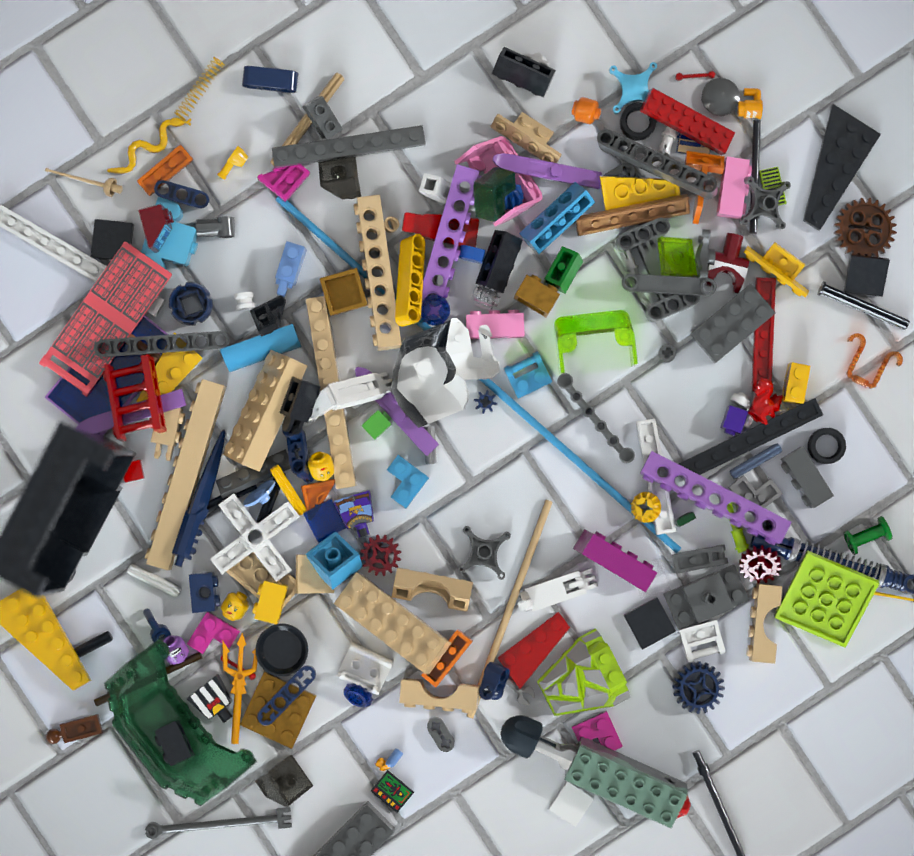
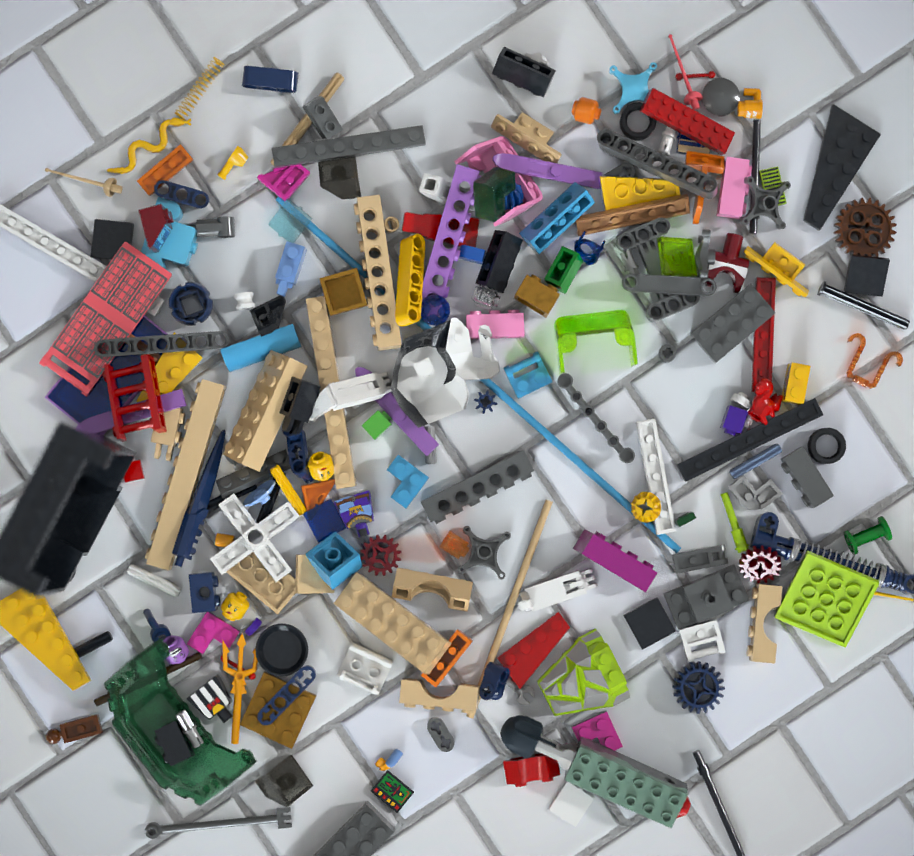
yellow brick [252,580,288,624] -> none
clear blue gear [343,683,373,707] -> none
medium lavender brick [640,451,792,545] -> none
none -> light grey axle [176,710,204,748]
none -> light orange hinge [215,533,235,548]
none -> dark purple tile [244,617,262,636]
none -> clear light blue piece [268,198,313,243]
none -> dark grey brick [421,450,534,524]
none -> clear orange slope [439,530,470,559]
none -> red brick [503,753,560,787]
none -> clear blue piece [574,231,606,265]
none -> coral sword [668,34,703,110]

